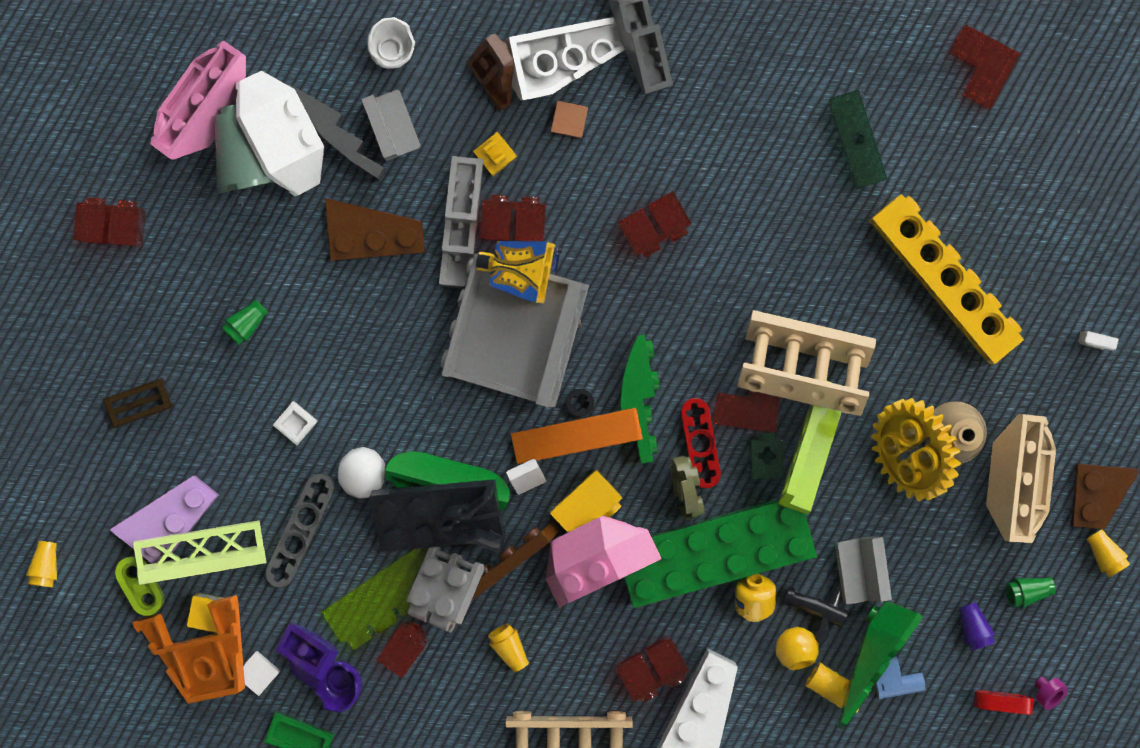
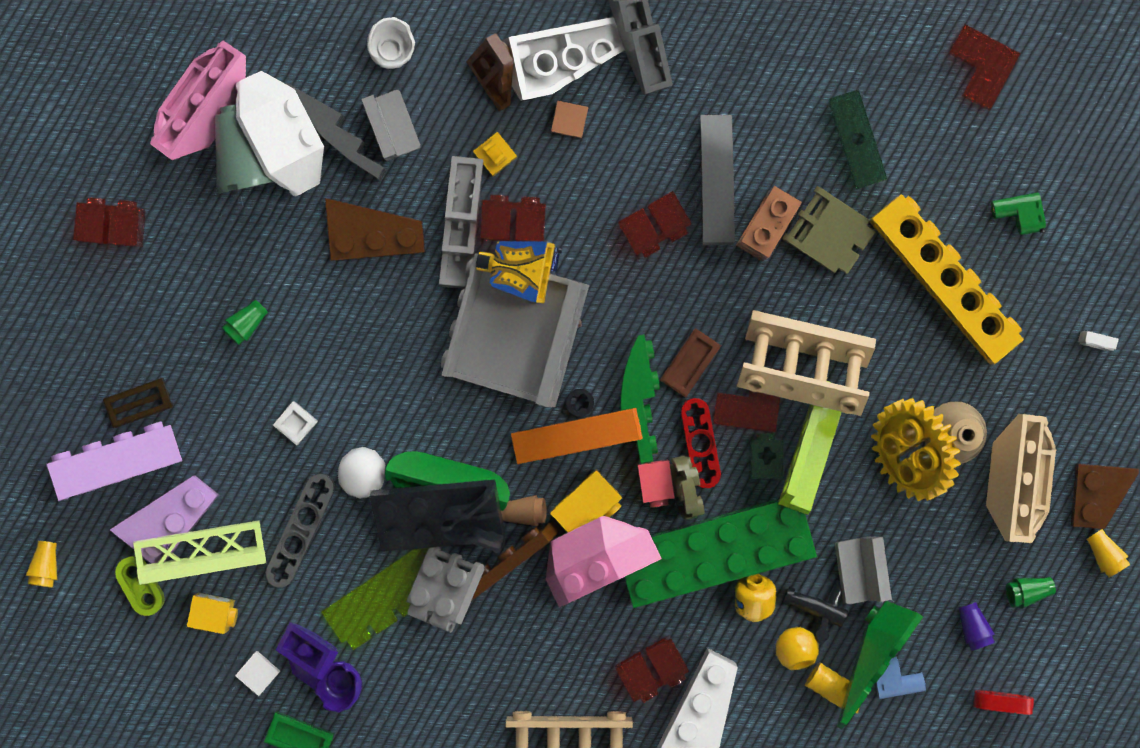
orange wing [132,595,245,704] -> none
clear red piece [376,621,429,678] -> none
yellow cone [488,623,529,672] -> none
white tile [506,459,547,495] -> none
magenta tile [1035,677,1068,710] -> none
none -> lavender wedge [47,421,182,502]
none -> medium nougat cone [501,495,547,526]
none -> coral brick [637,459,675,507]
none -> copper tile [660,328,721,397]
none -> dark grey slope [700,115,735,245]
none -> nougat window [736,186,802,262]
none -> olive plate [782,186,875,274]
none -> green piece [991,192,1046,235]

